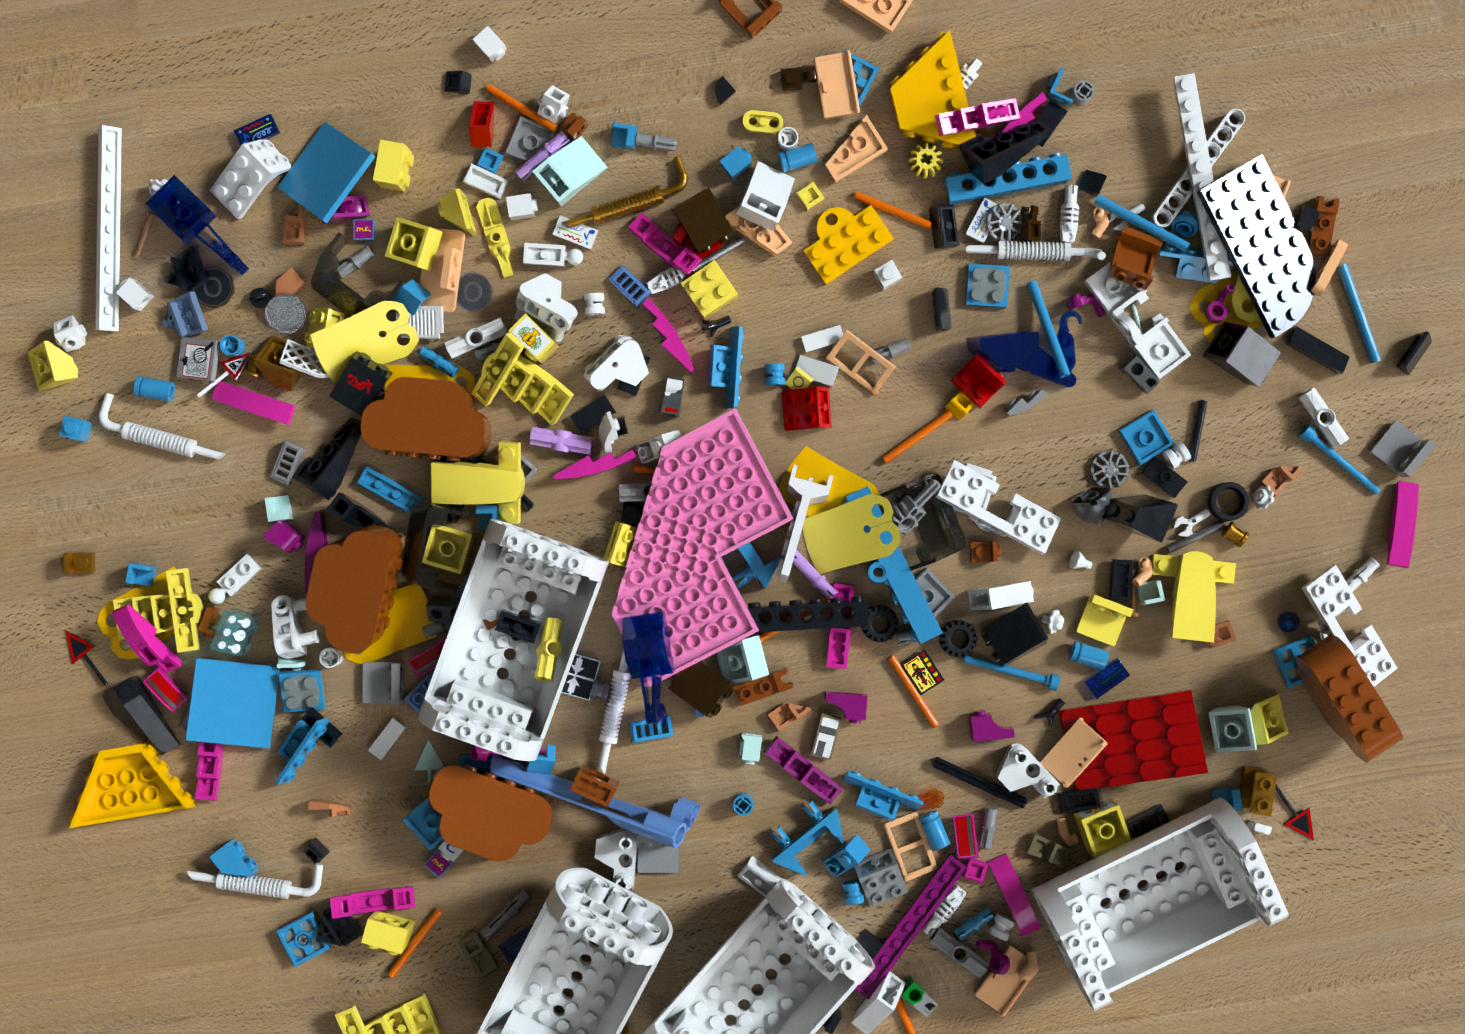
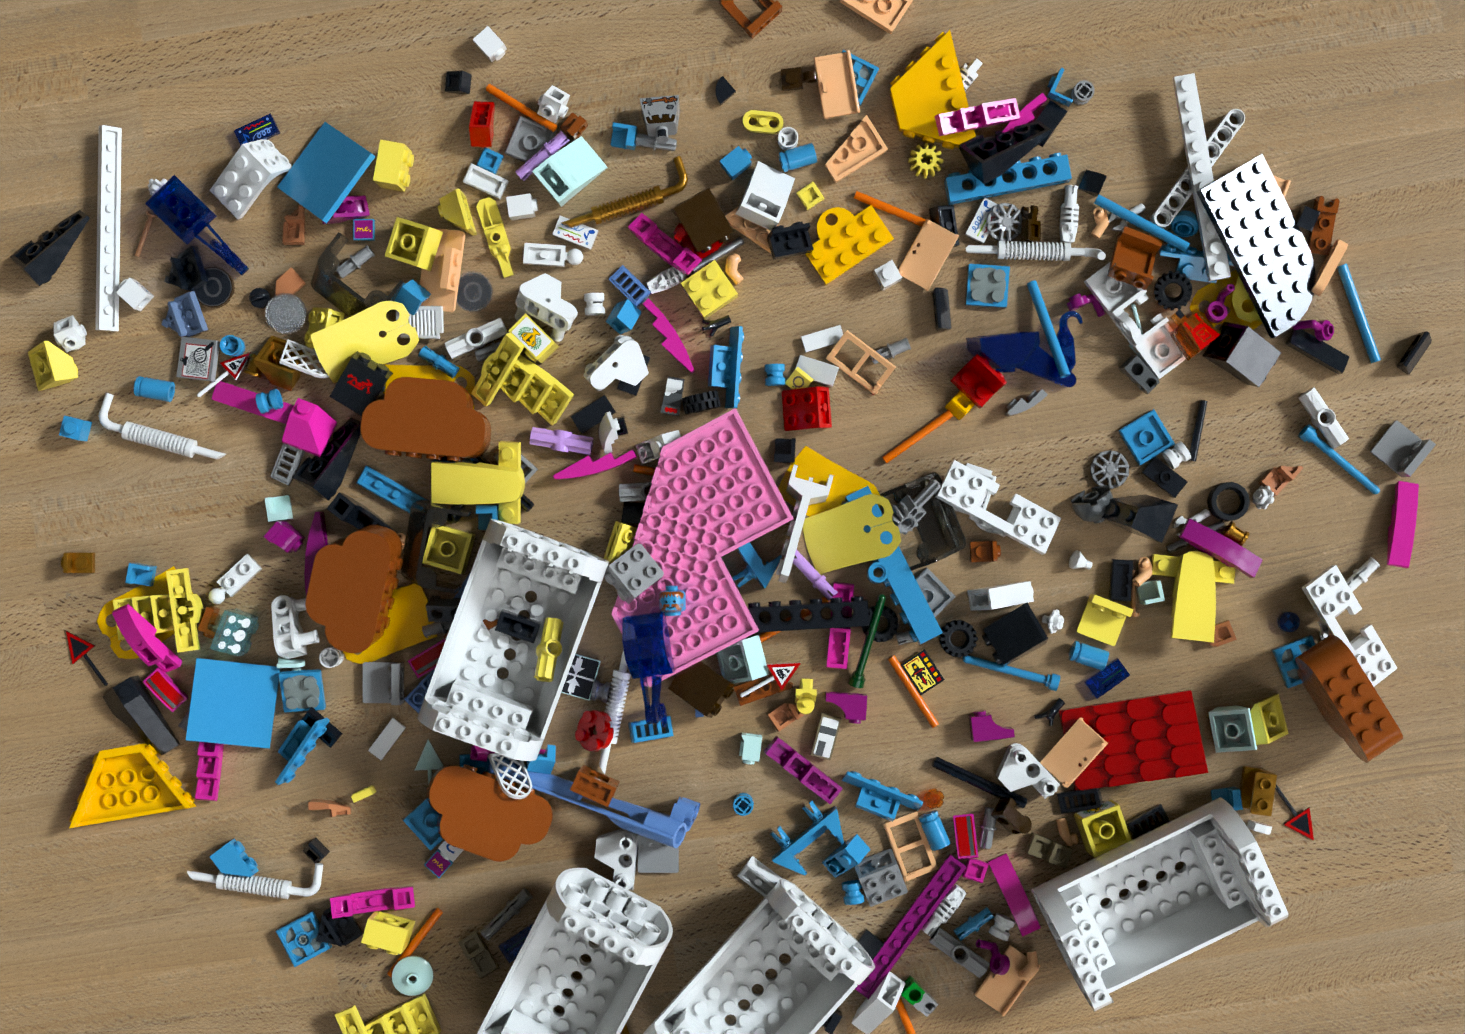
none -> black wedge [10,210,90,286]
none -> dark azure wheel [256,389,283,414]
none -> dark pink slope [282,398,337,457]
none -> light yellow tile [351,785,377,803]
none -> light aqua dish [392,956,433,996]
none -> white window [488,753,532,799]
none -> red plate [575,710,614,752]
none -> light grey bracket [604,544,664,604]
none -> dark azure panel [605,299,641,334]
none -> light grey torso [640,95,680,143]
none -> dark azure head [659,585,686,616]
none -> black tyre [682,390,721,414]
none -> light nougat arm [725,253,744,285]
none -> piece [740,663,801,697]
none -> black bracket [767,222,814,260]
none -> black panel [774,438,796,464]
none -> light yellow hips [795,679,817,715]
none -> dark green piece [848,594,886,688]
none -> light nougat door [898,219,959,291]
none -> dark brown leg [991,798,1032,834]
none -> black tyre [1154,271,1192,311]
none -> clear orange torso [1170,309,1221,361]
none -> magenta slope [1179,519,1263,578]
none -> magenta plate [1292,320,1334,341]

